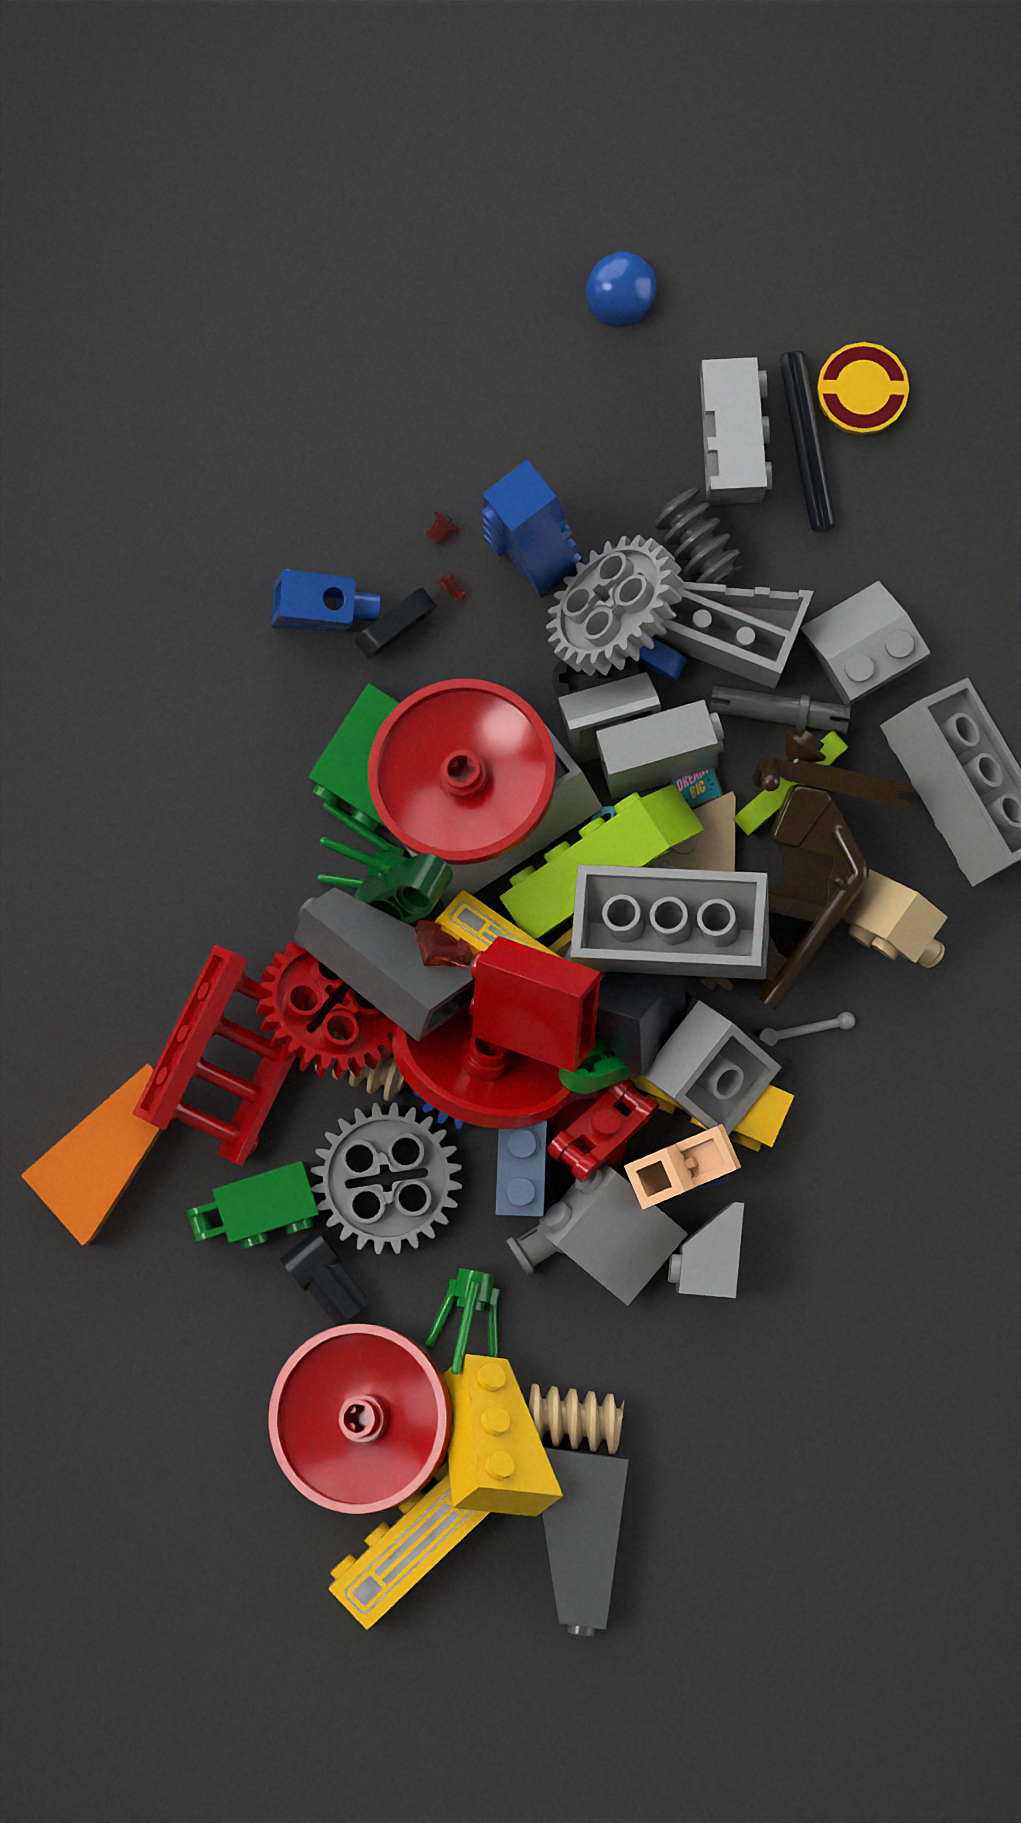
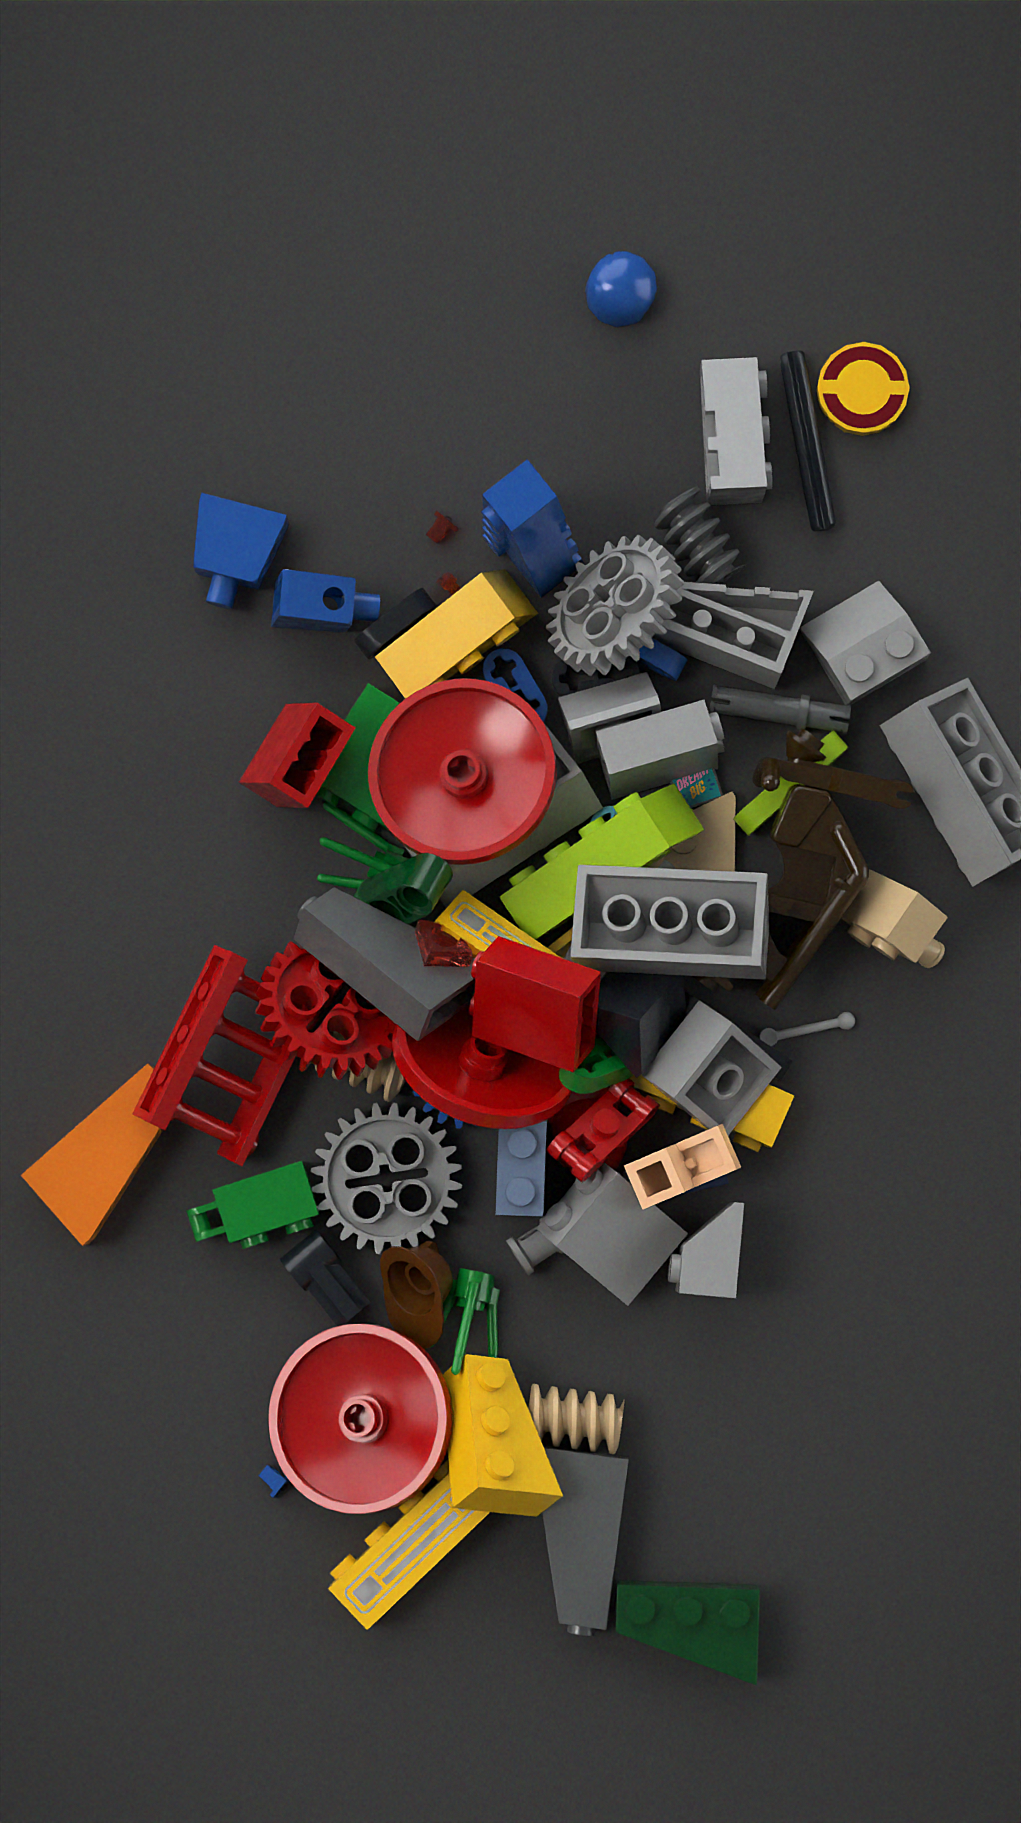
none -> blue torso [193,493,289,609]
none -> red brick [239,703,356,808]
none -> blue piece [258,1465,289,1498]
none -> yellow wedge [375,569,538,699]
none -> reddish brown piece [380,1241,453,1348]
none -> blue beam [483,648,548,723]
none -> dark green wedge [615,1580,760,1686]

